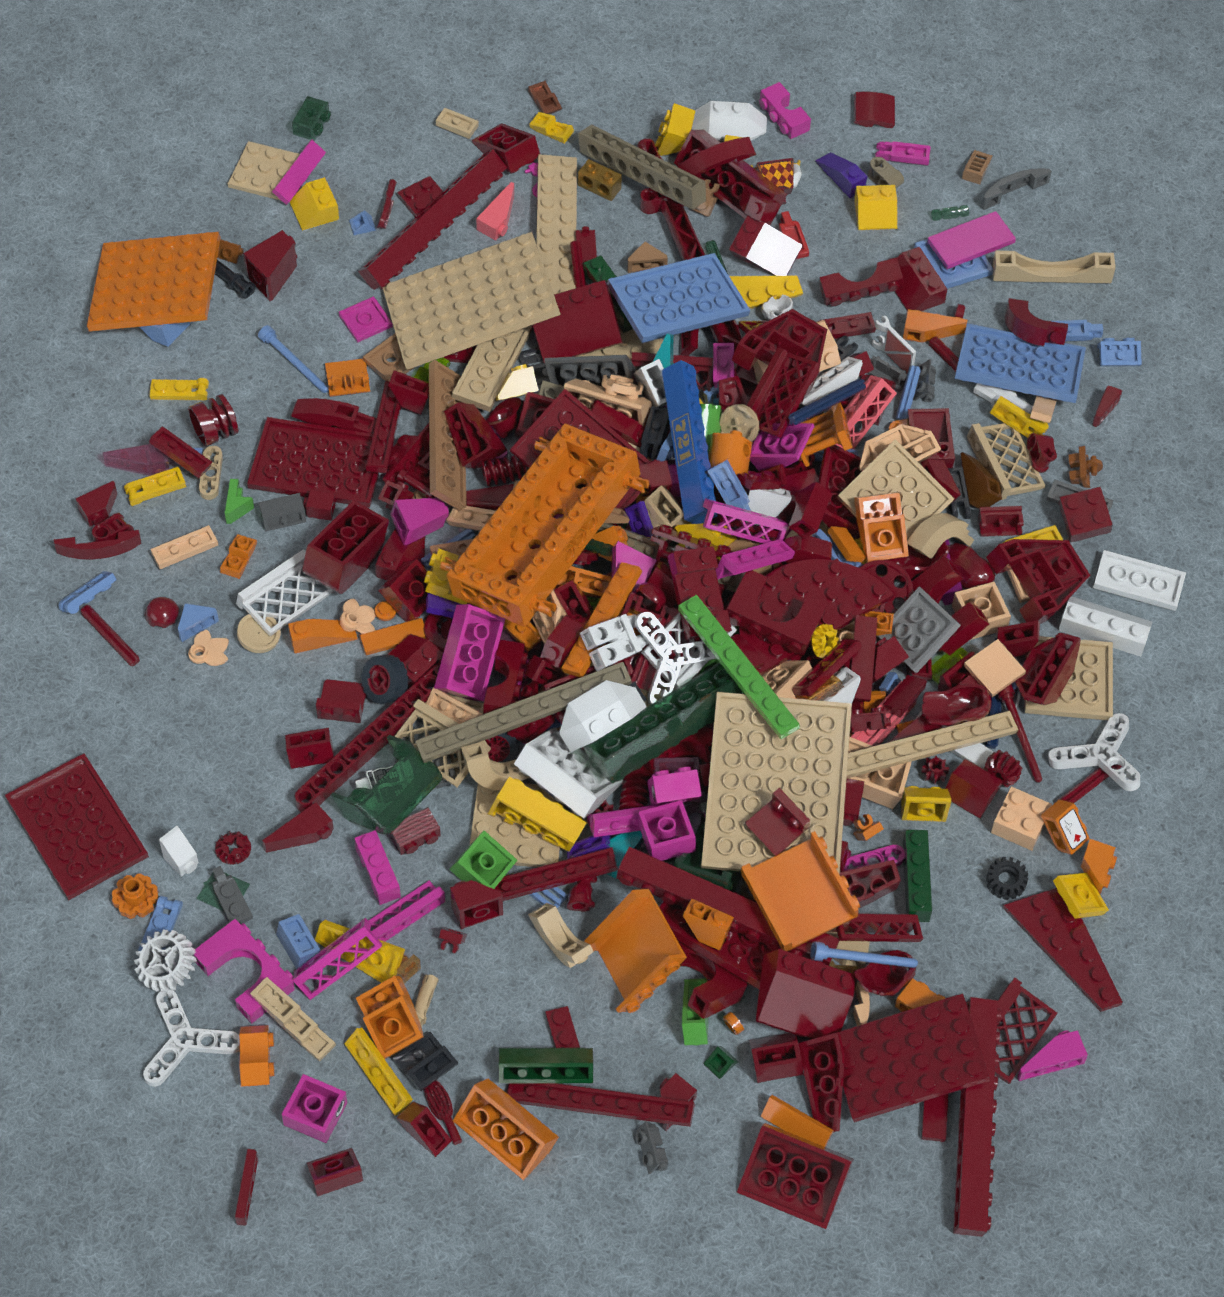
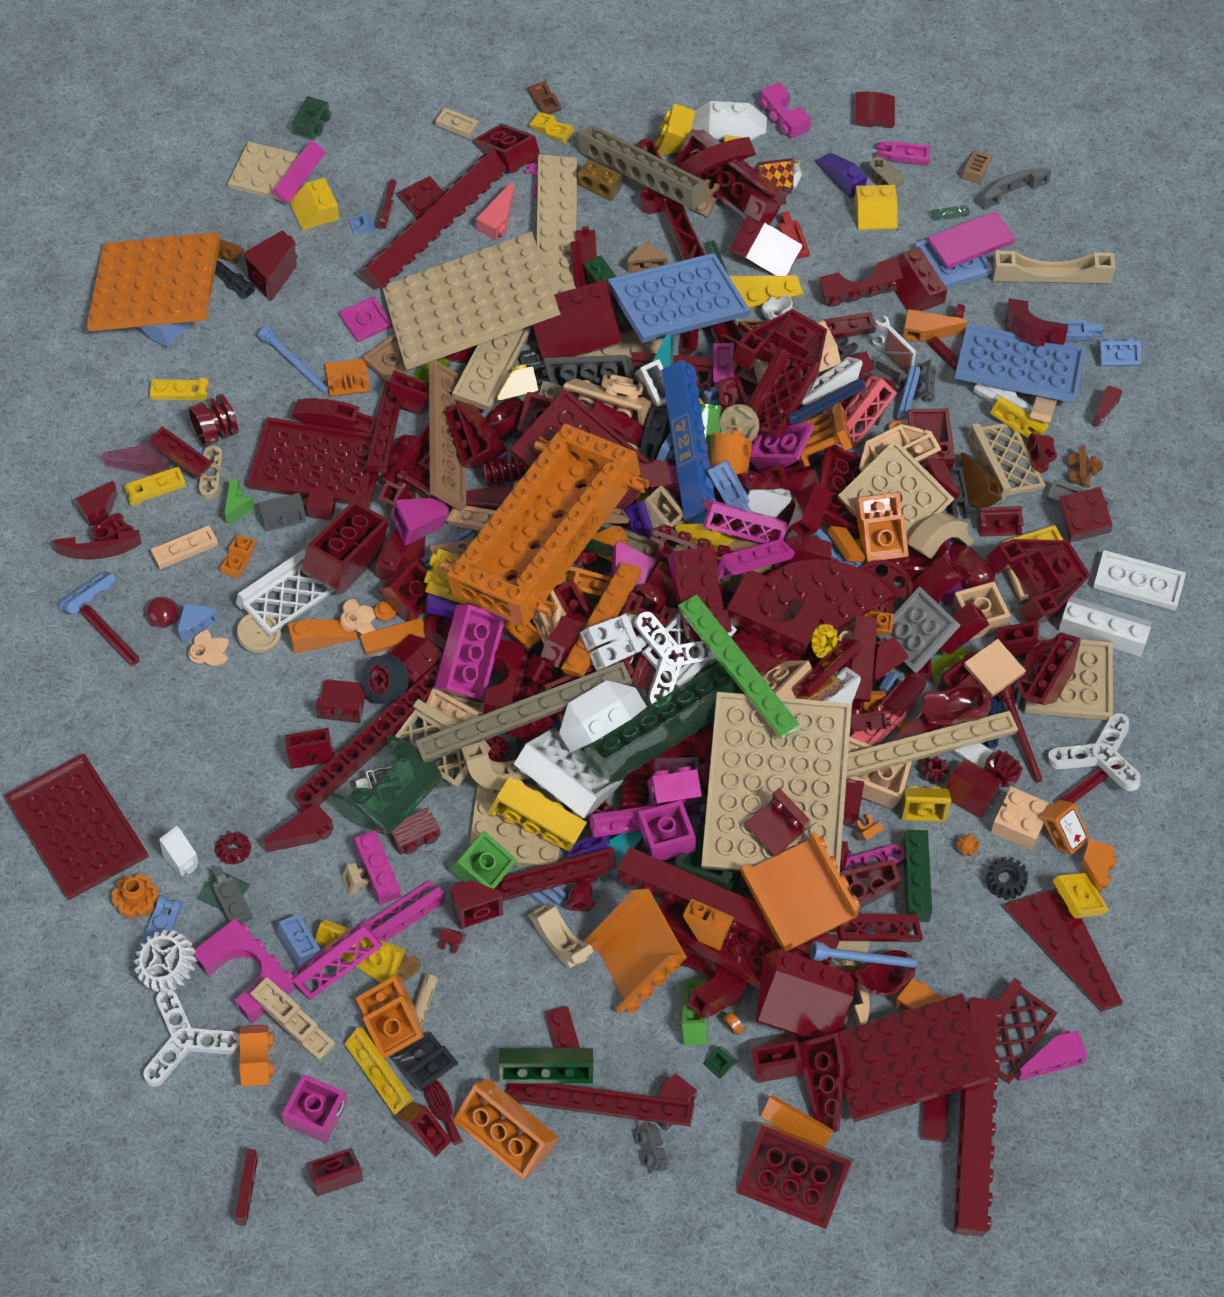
none -> tan tile [342,863,370,896]
none -> orange plate [956,834,979,856]

